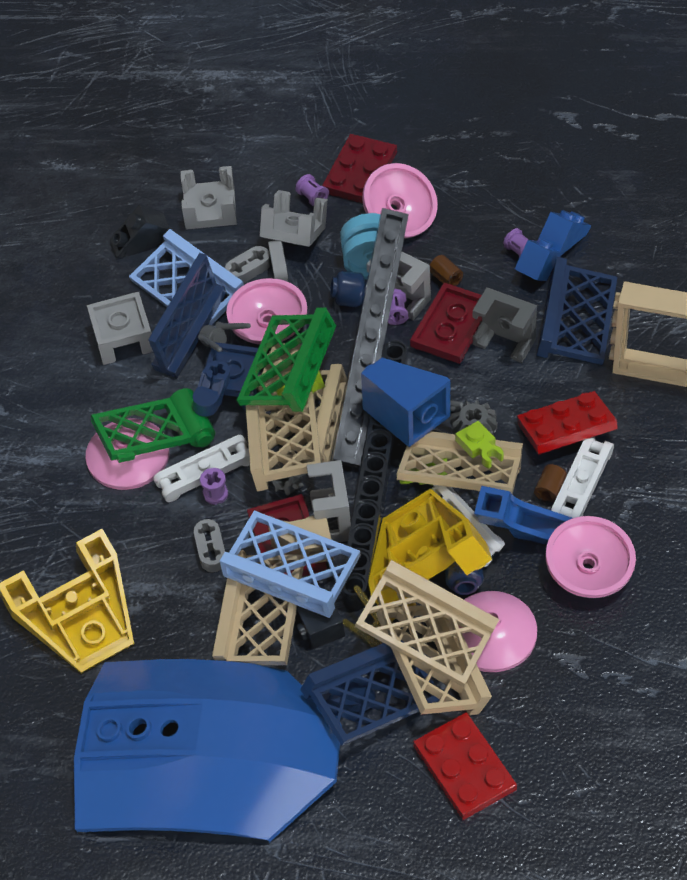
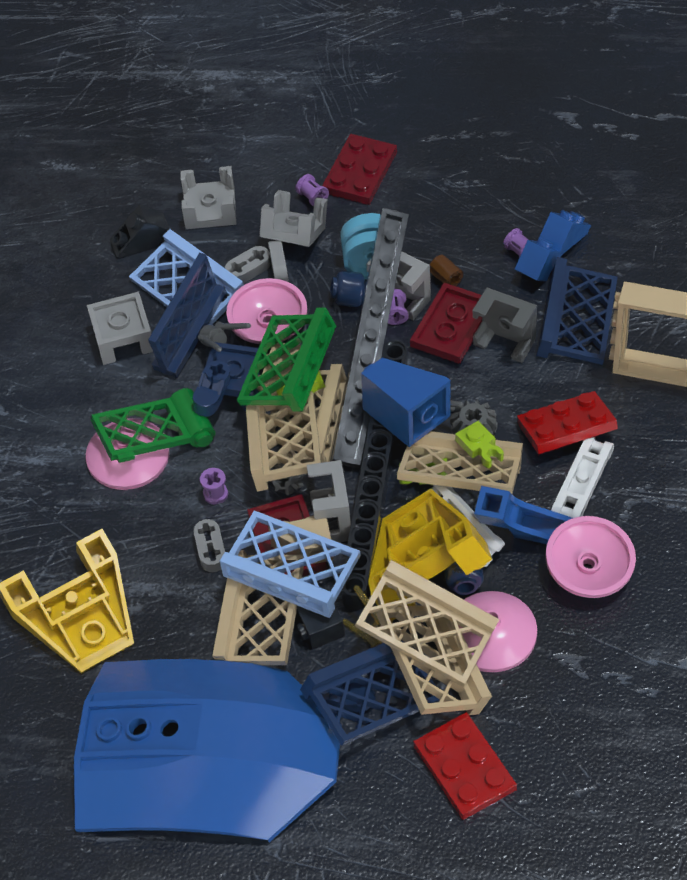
white plate [153,435,250,502] -> none
bright pink dish [362,163,437,238] -> none
reddish brown piece [534,464,567,503] -> none

